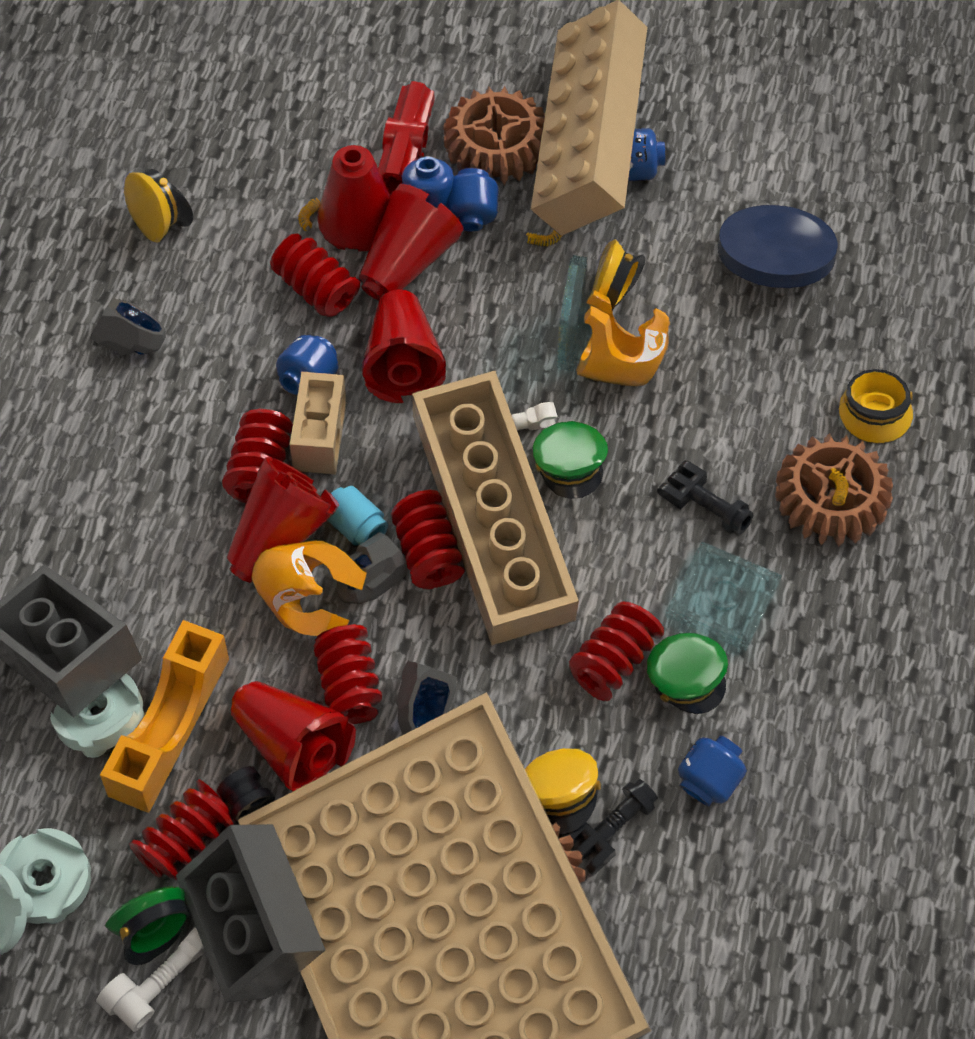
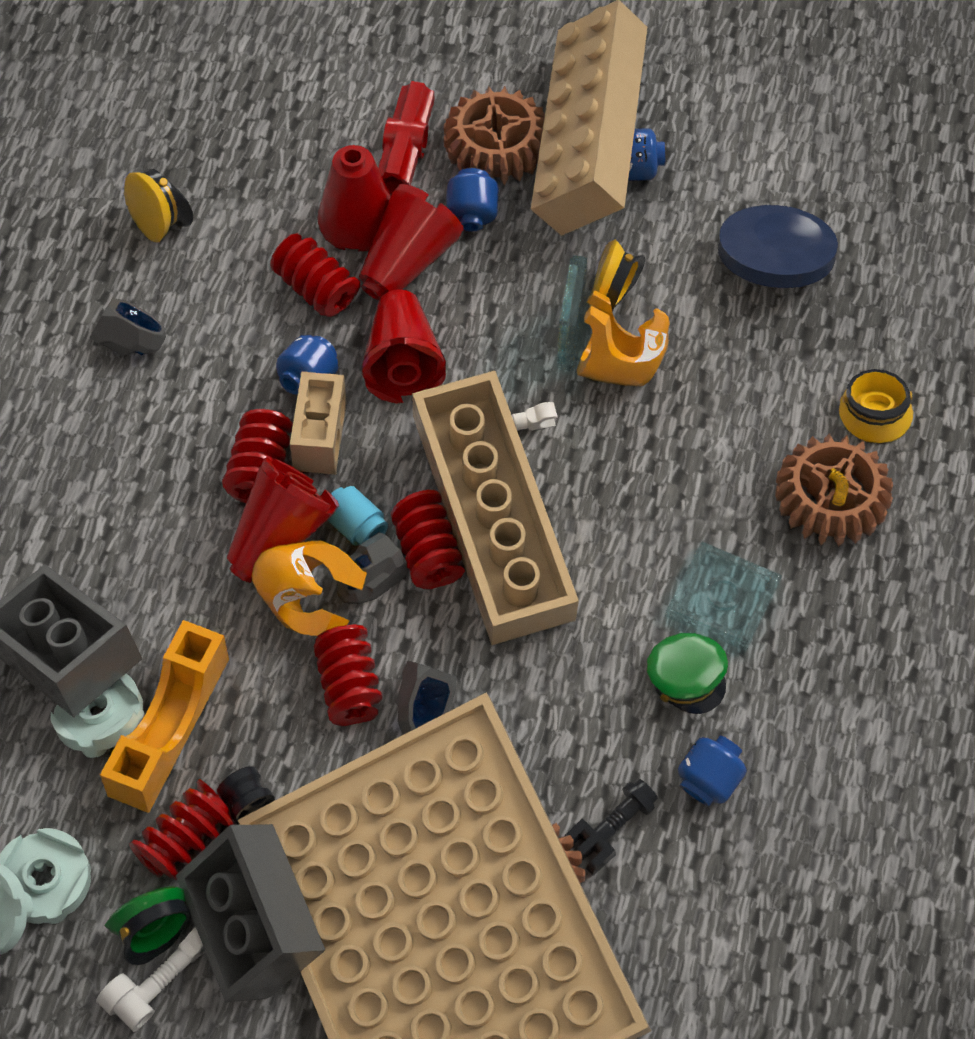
red cone [231,681,356,791] -> none
yellow leg [298,198,320,231] -> none
blue head [402,156,454,208] -> none
yellow piece [525,748,601,834] -> none
yellow leg [526,230,563,247] -> none
piece [532,421,608,499] -> none
red piece [569,601,664,701] -> none
black hinge [657,460,754,535] -> none

